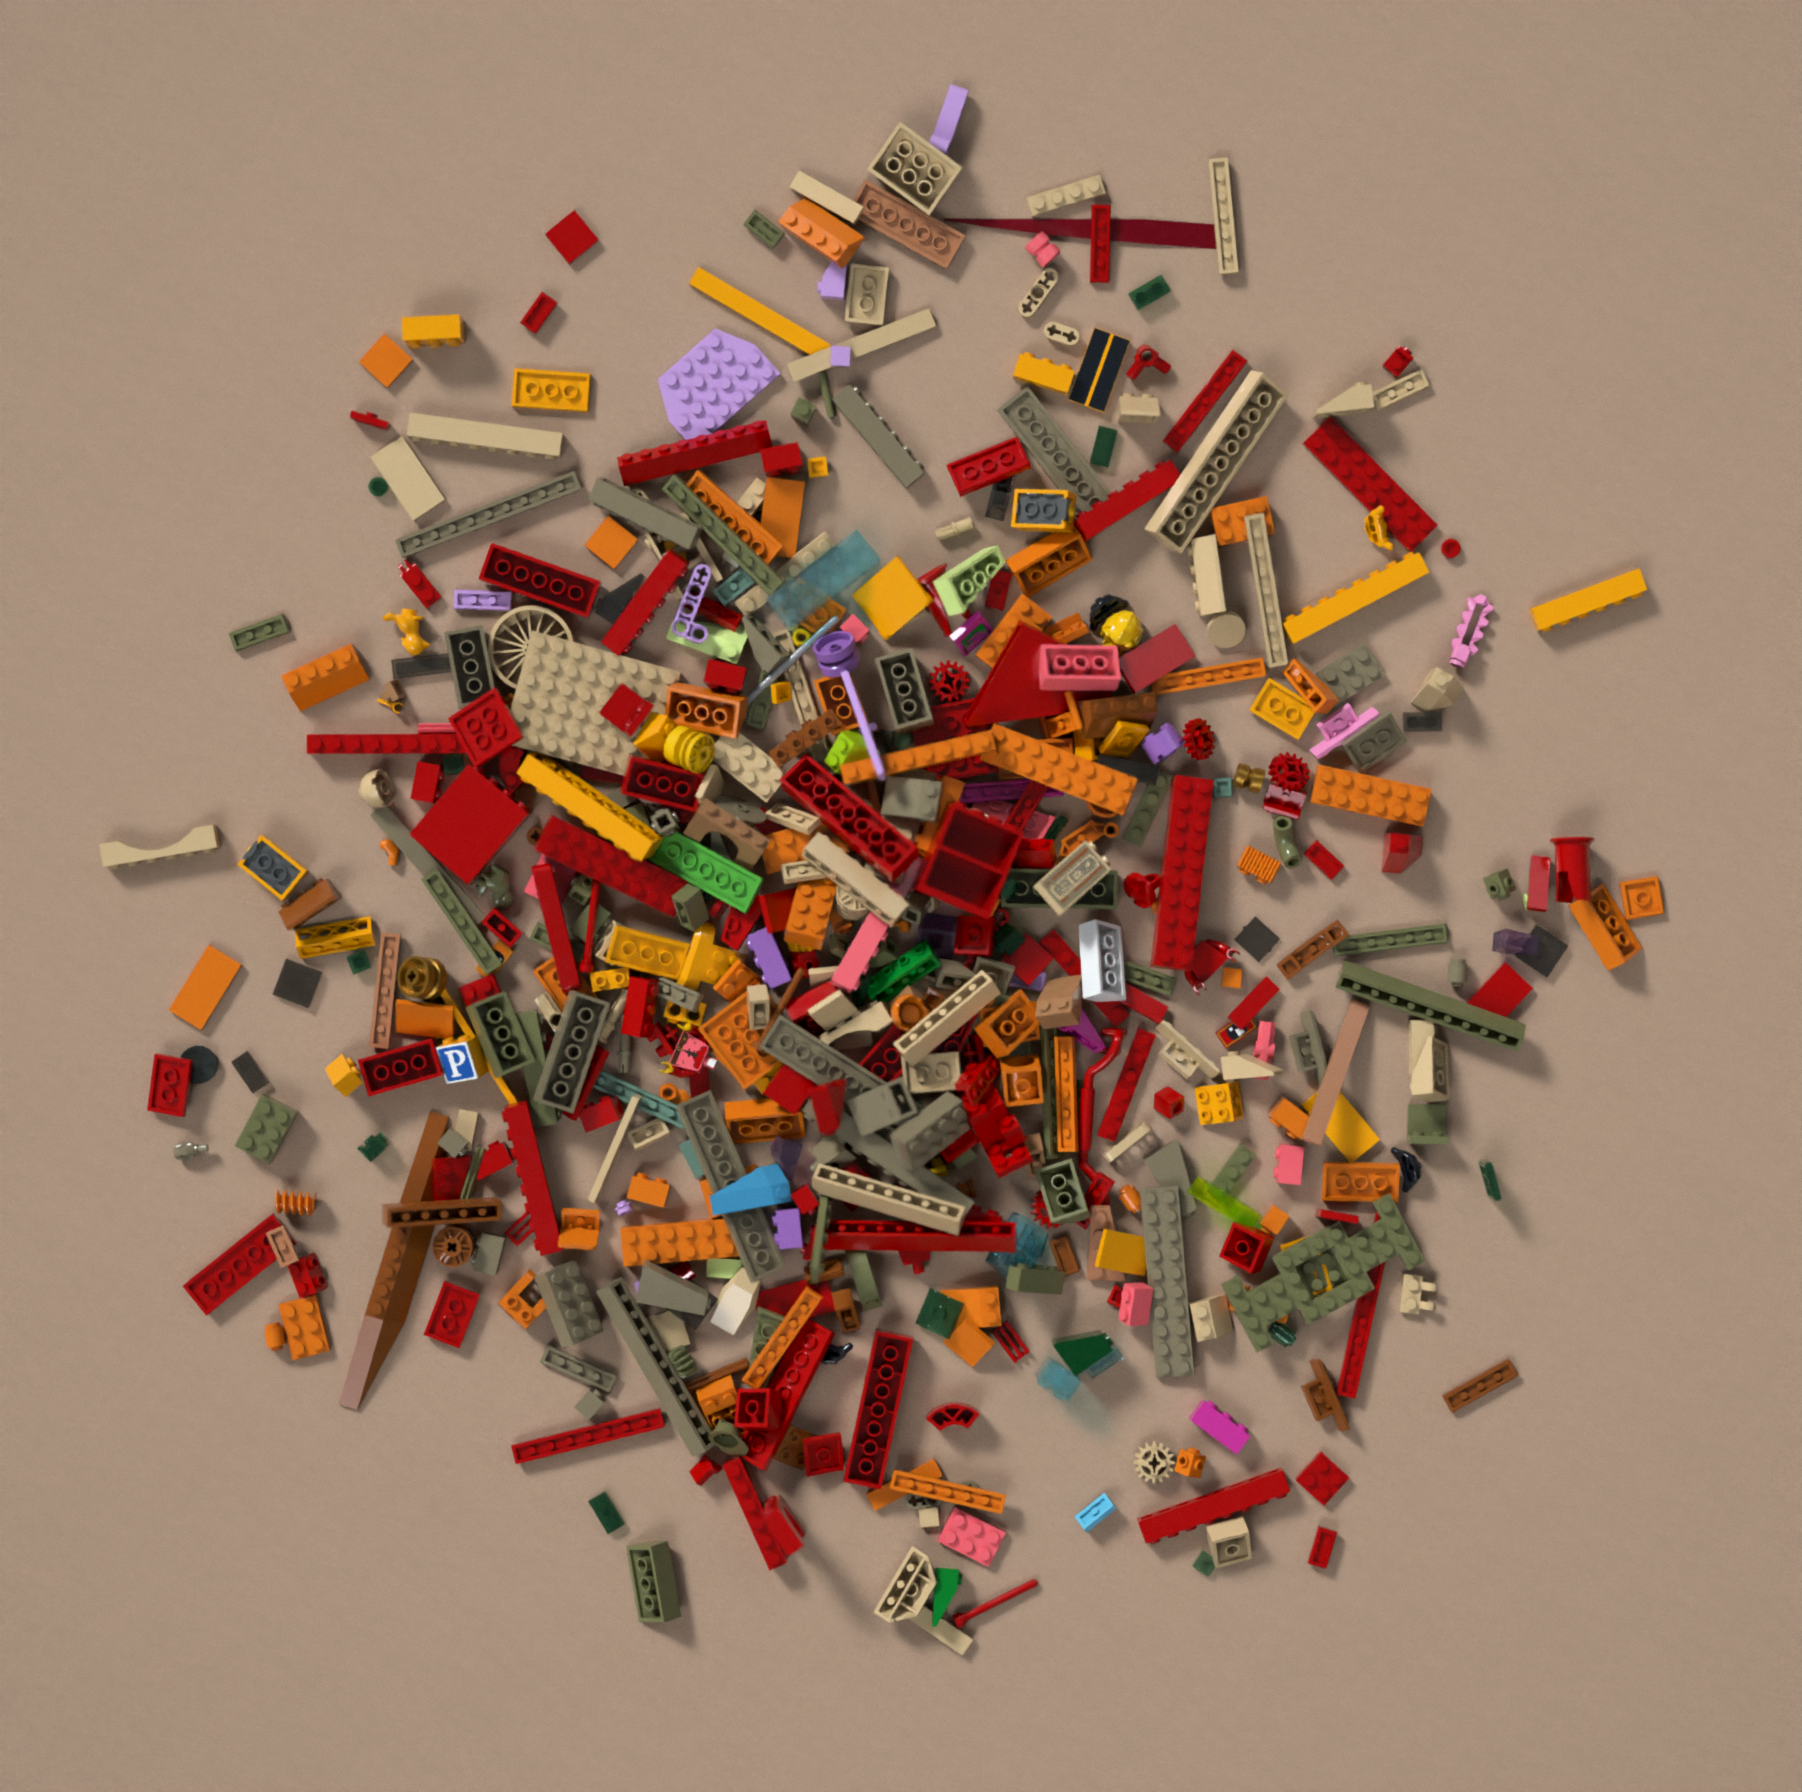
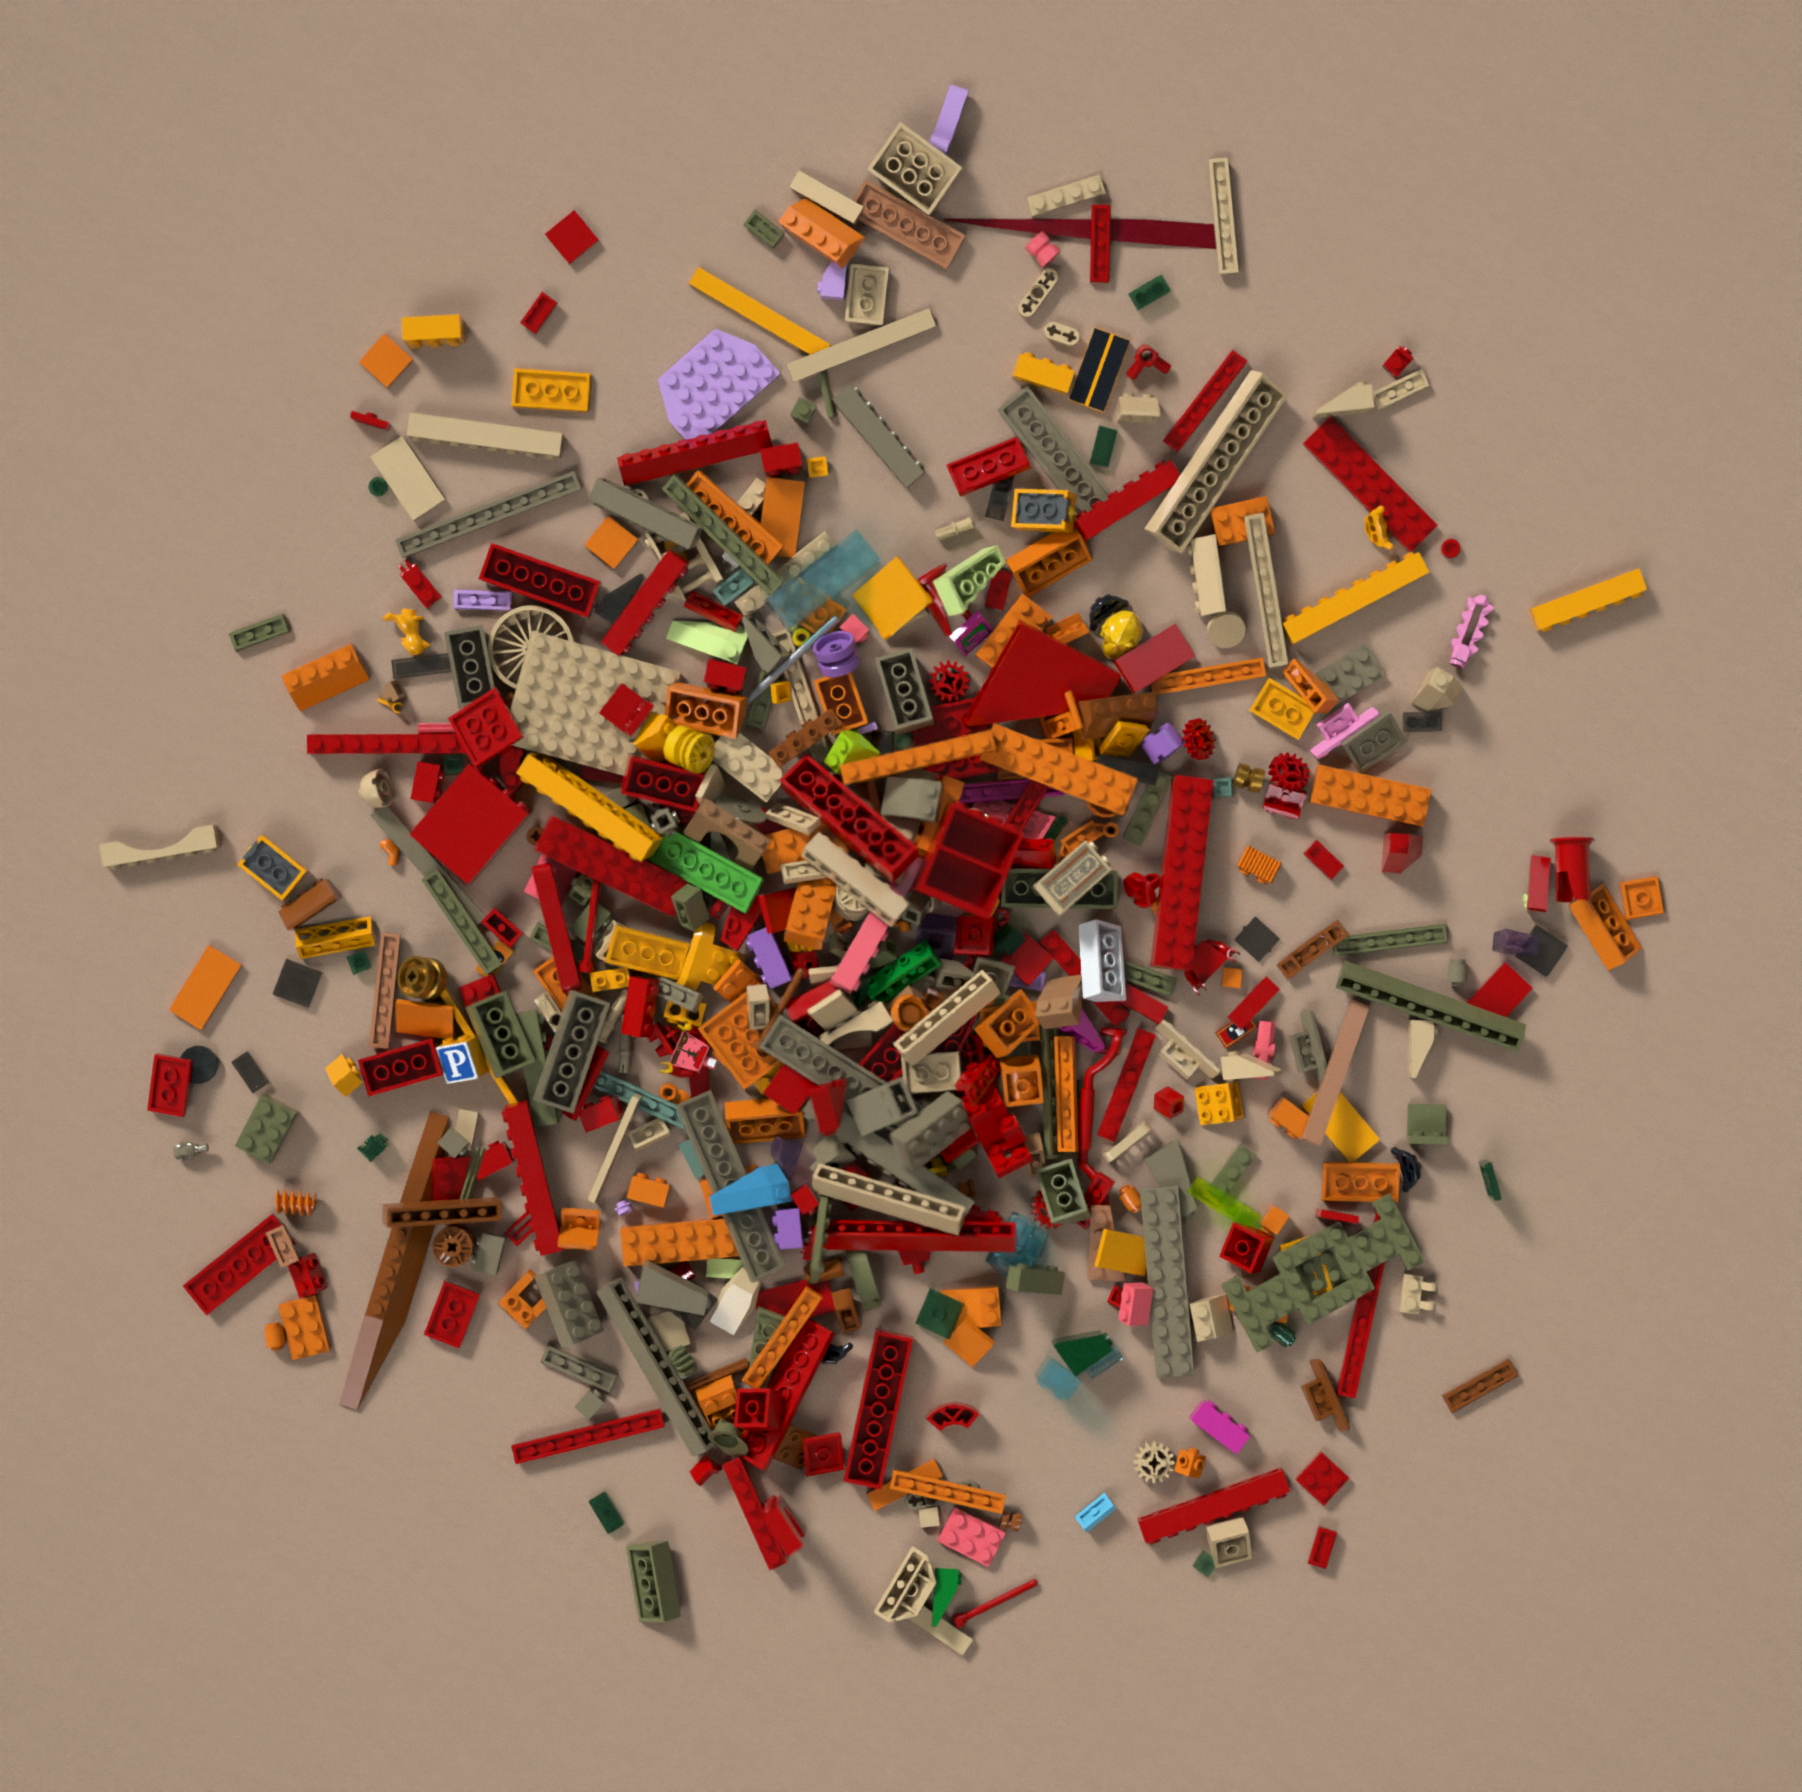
olive animal [475,863,514,909] -> none
lavender beam [671,564,711,644] -> none
lavender tile [830,346,851,367] -> none
lavender tile [841,670,886,781] -> none
red tile [992,1321,1030,1363] -> none
clear green plate [1001,879,1020,901] -> none
coral slope [1039,645,1121,691] -> none
dark orange tile [1048,1235,1080,1276] -> none
olive cylinder [1273,816,1302,869] -> none
coral brick [1273,1143,1304,1185] -> none
tan slope [1410,1036,1449,1102] -> none
olive brick [1483,868,1516,900] -> none
none -> dark orange wheel [999,1509,1023,1532]

